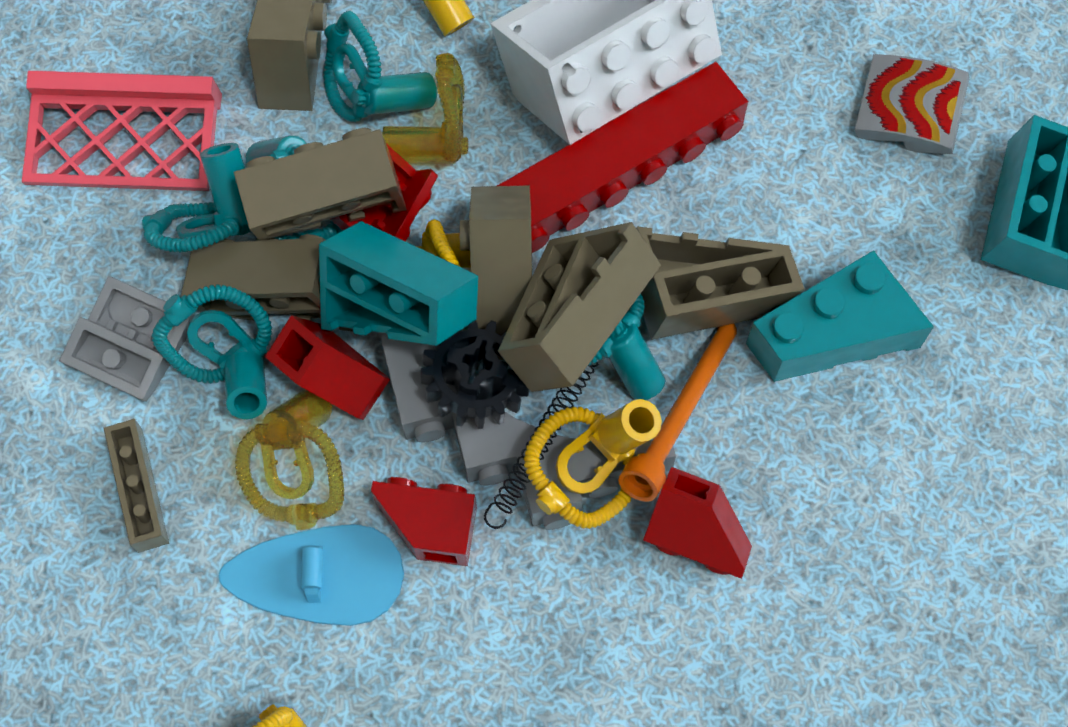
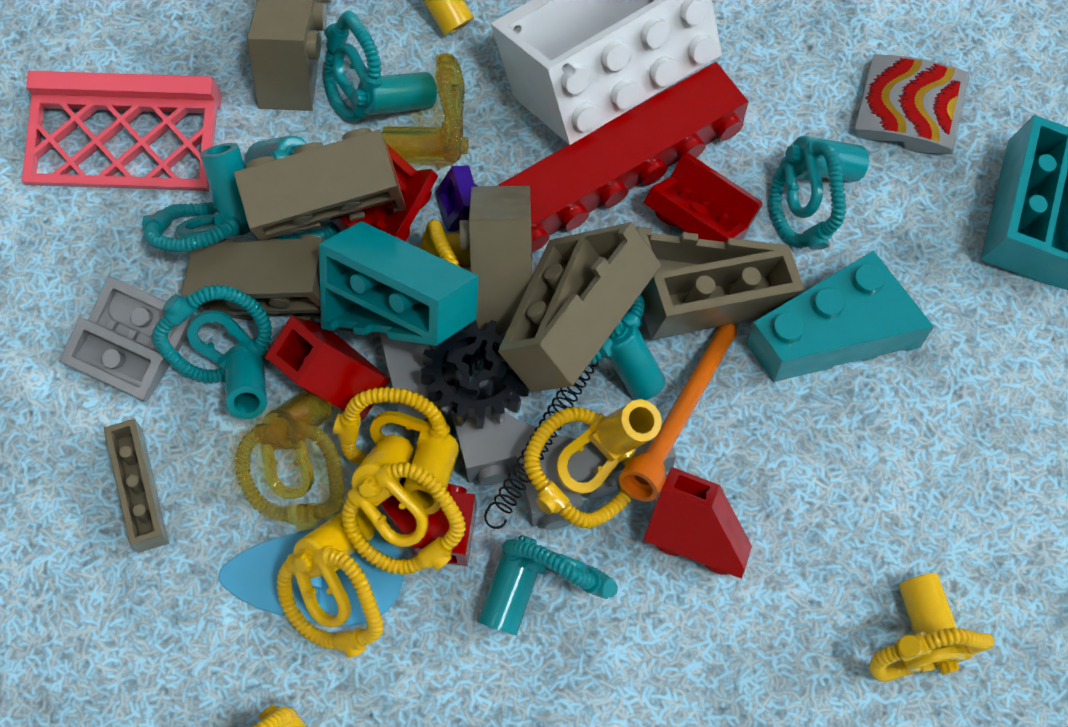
none -> yellow piece [276,508,383,658]
none -> yellow piece [333,387,459,515]
none -> yellow piece [342,435,466,576]
none -> dark purple plate [435,165,478,231]
none -> teal piece [478,535,618,636]
none -> red bracket [643,153,762,242]
none -> teal piece [768,136,869,250]
none -> yellow piece [869,573,995,682]

